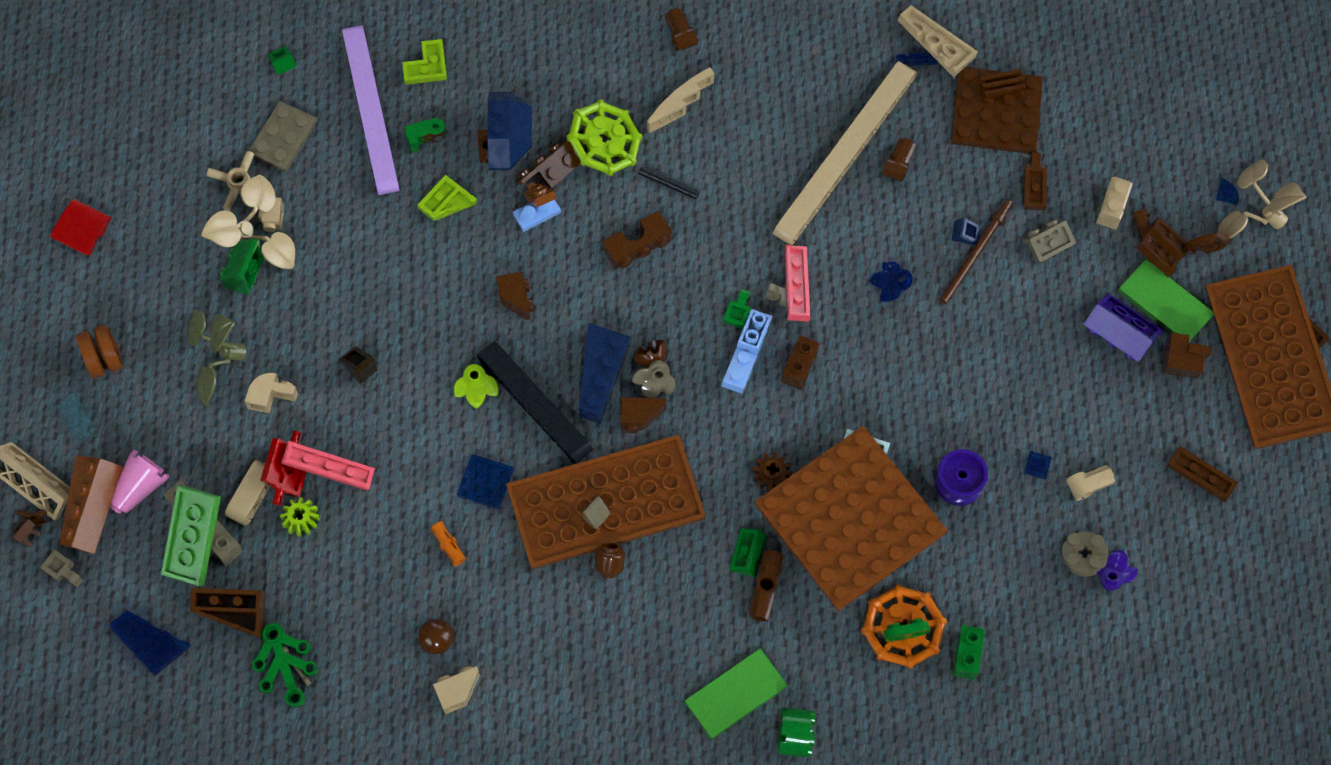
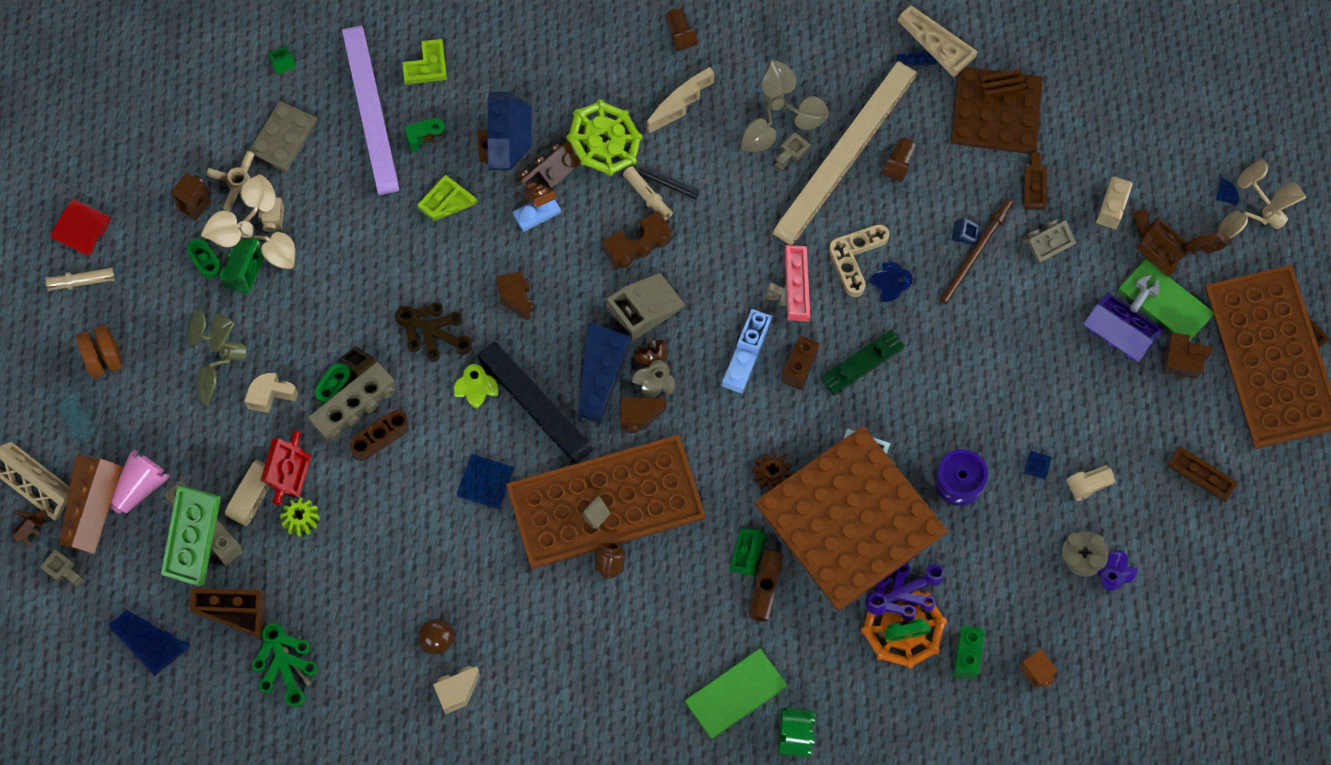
coral tile [281,441,375,491] -> none
orange pin [430,521,466,567] -> none
green plate [723,289,751,329] -> none
none -> tan pin [45,267,115,291]
none -> reddish brown brick [170,173,211,221]
none -> green plate [187,239,222,279]
none -> dark tan brick [308,362,397,443]
none -> green plate [315,363,351,404]
none -> reddish brown beam [350,410,409,461]
none -> dark brown plant [395,302,472,362]
none -> dark tan slope [607,273,686,342]
none -> tan pin [623,166,673,221]
none -> dark tan plant [741,59,829,152]
none -> dark tan plate [775,132,811,171]
none -> dark green hinge [821,329,905,396]
none -> tan beam [829,225,889,297]
none -> dark purple plant [865,564,945,621]
none -> dark orange brick [1019,649,1058,689]
none -> light grey bar [1130,275,1159,312]

